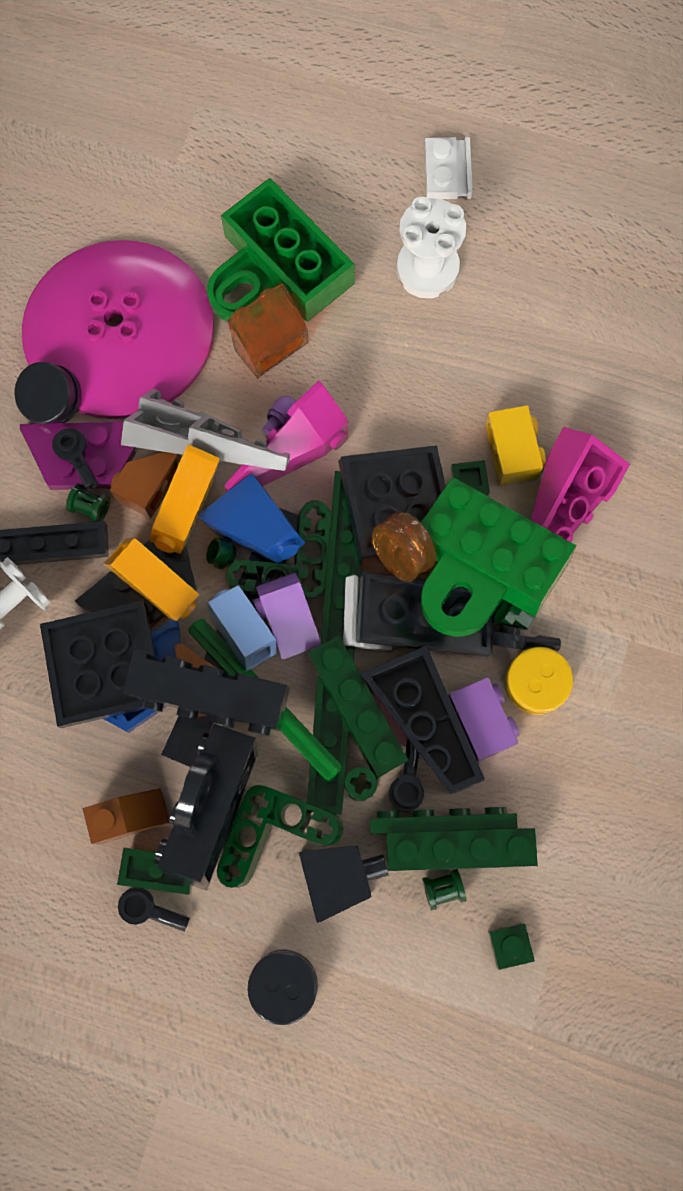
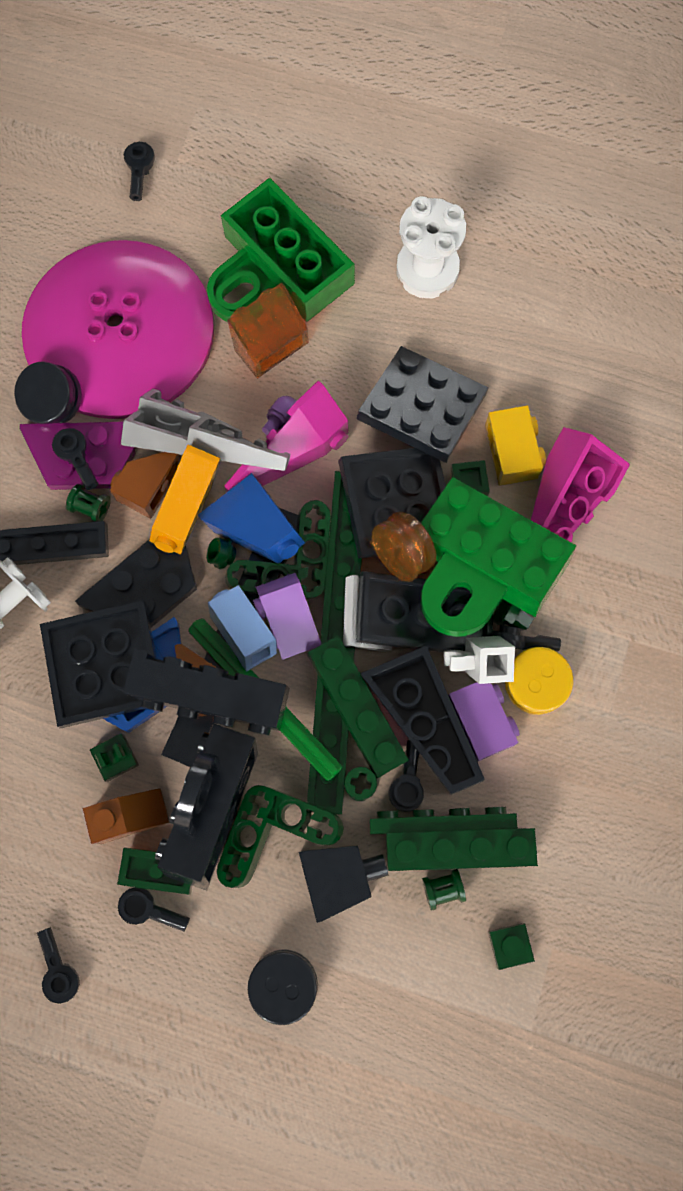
light orange slope [103,538,199,621] -> none
white plate [424,137,473,199] -> none
none -> black plate [37,927,80,1004]
none -> dark green tile [90,733,139,782]
none -> black plate [123,141,155,201]
none -> plate [357,346,489,463]
none -> white brick [444,636,515,684]

